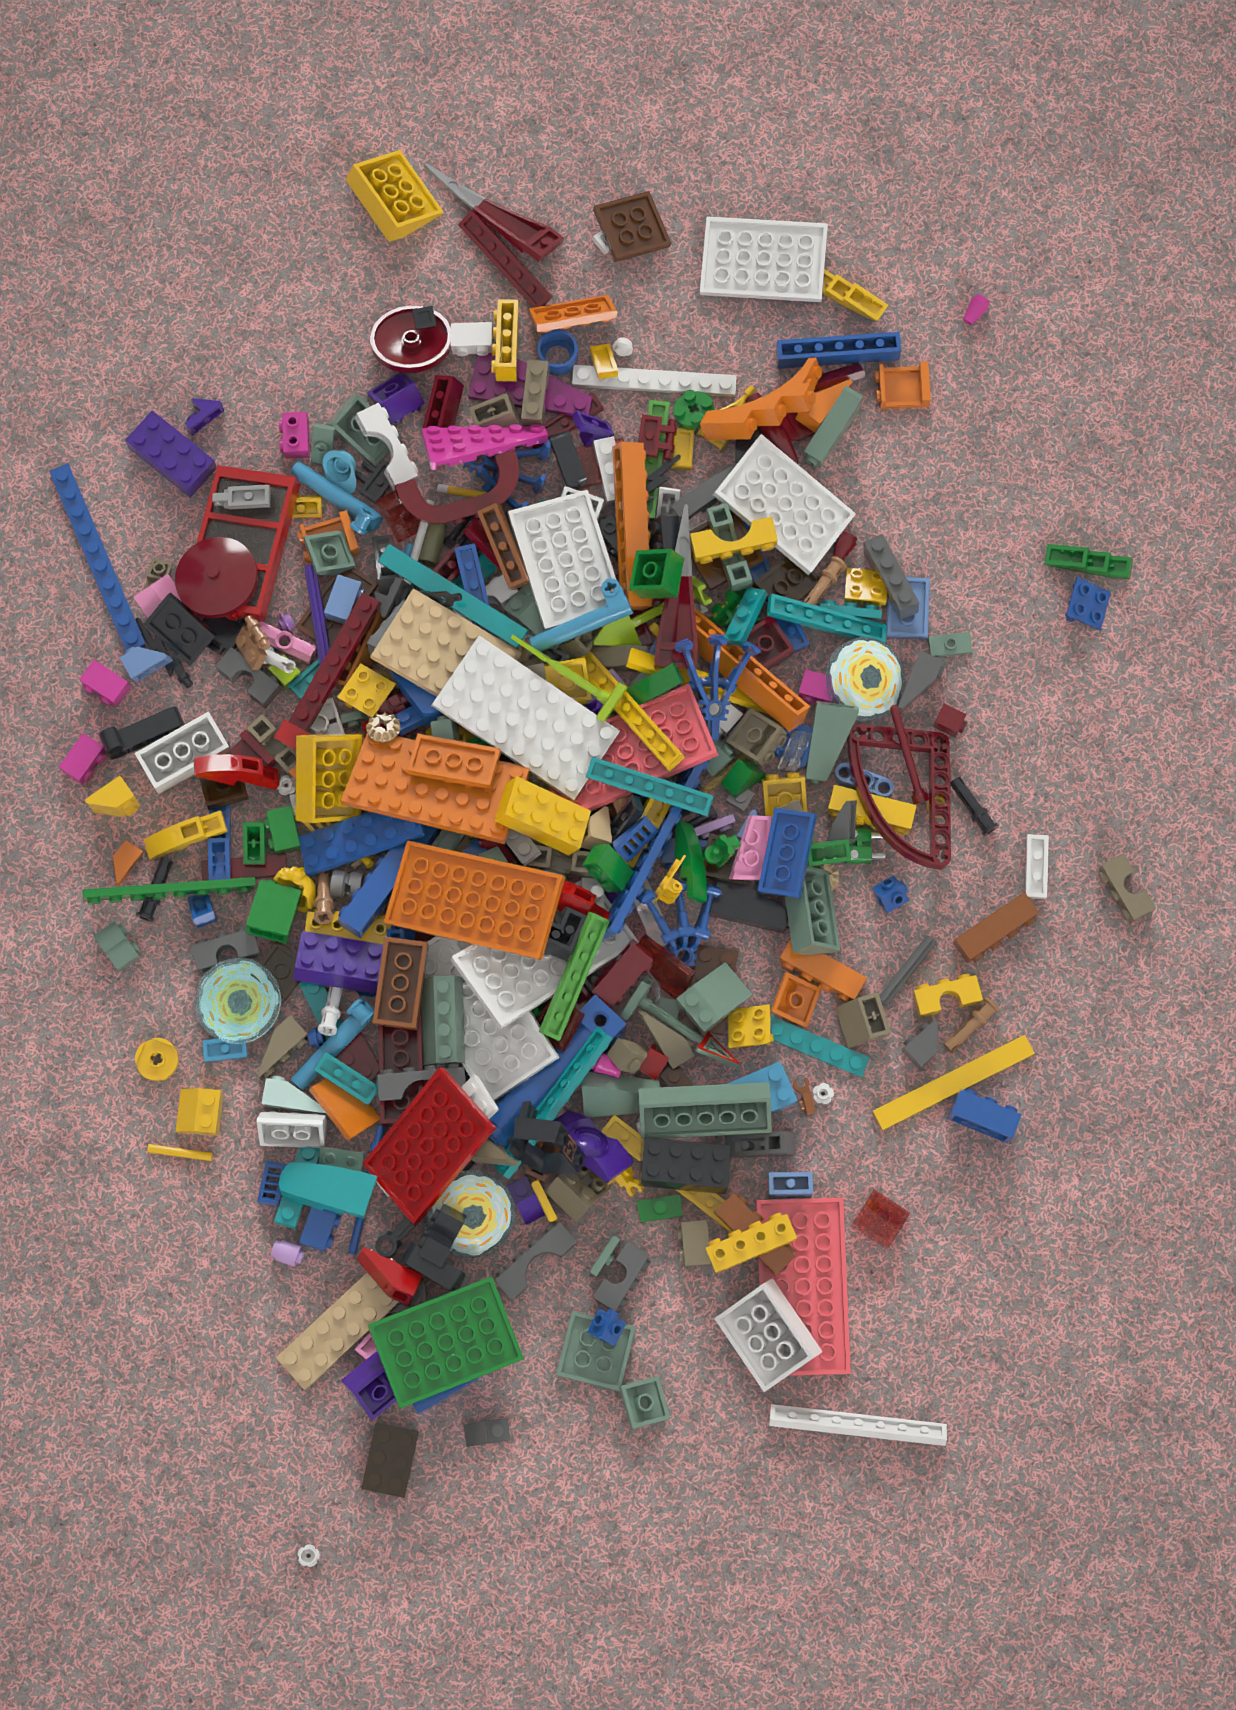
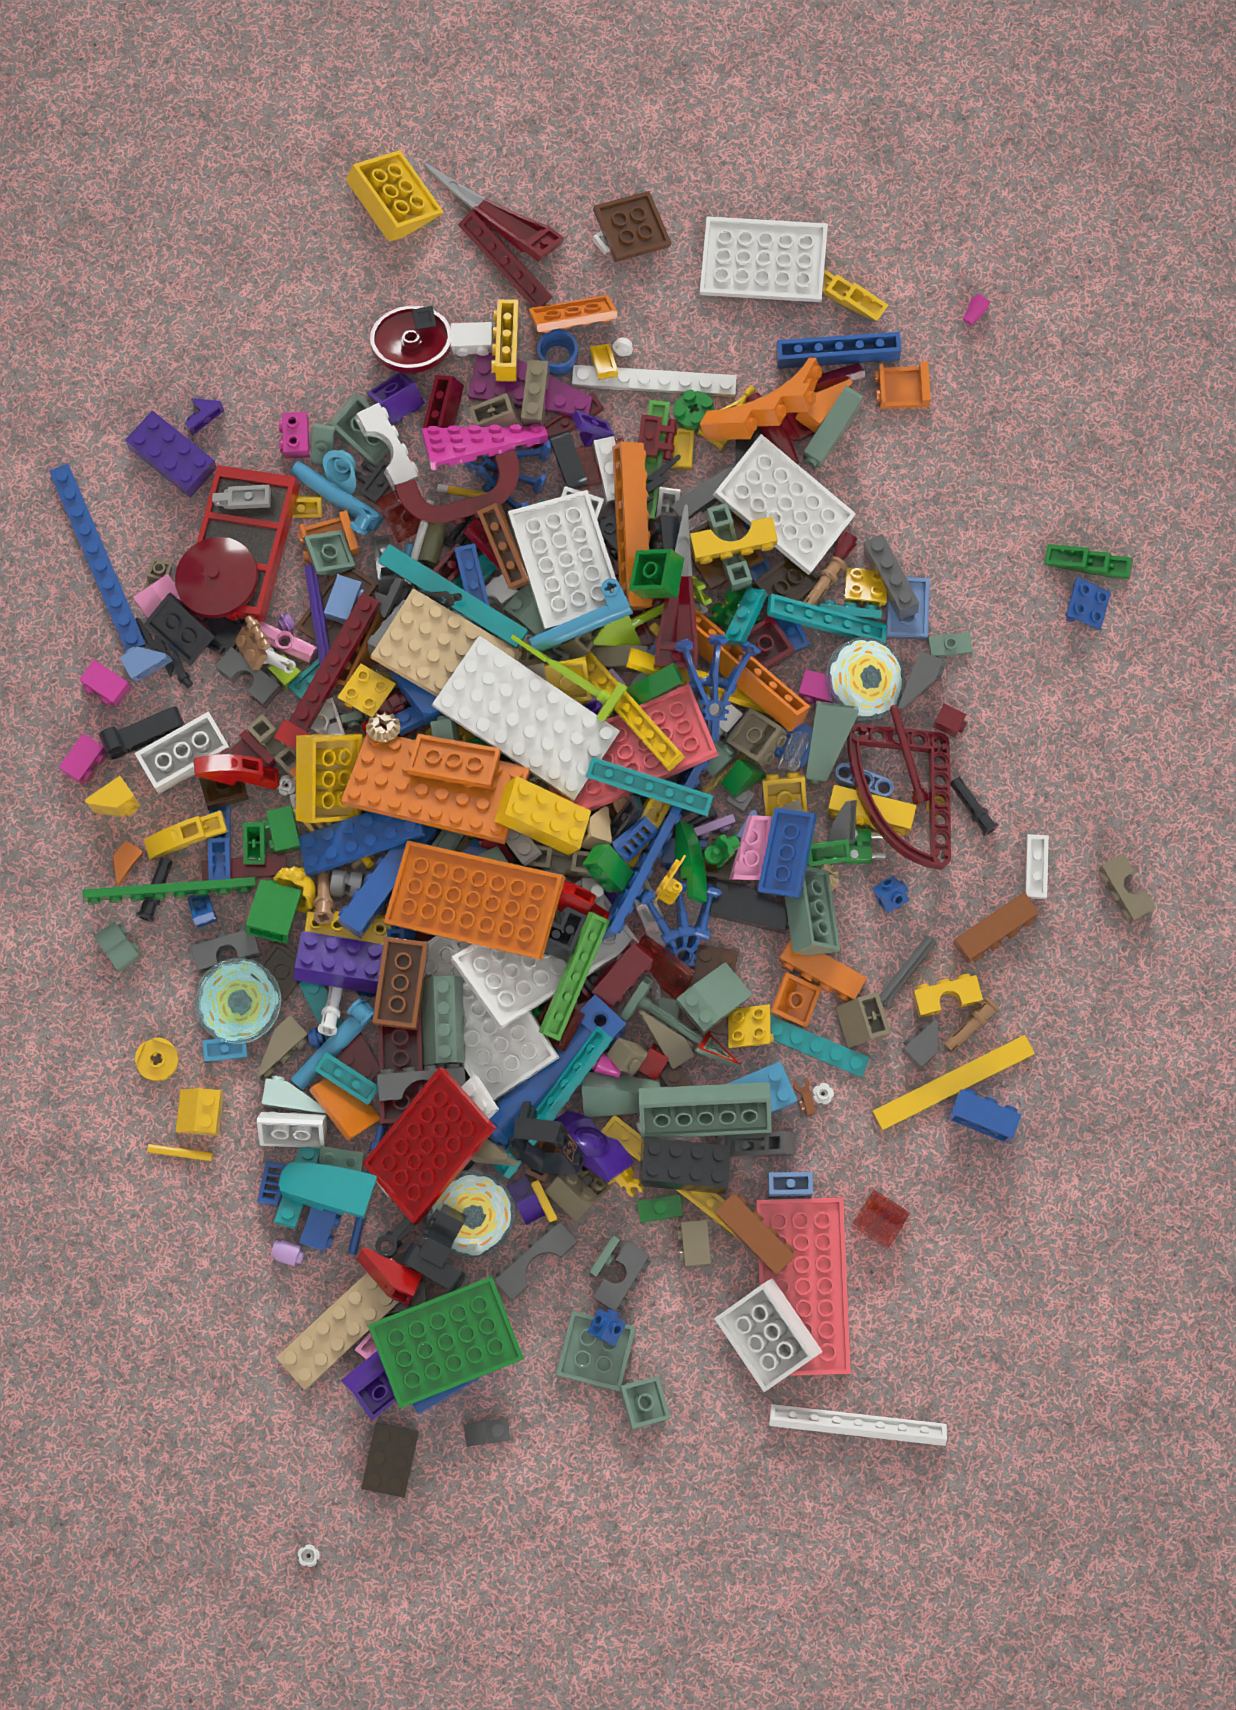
yellow brick [705,1212,797,1274] -> none

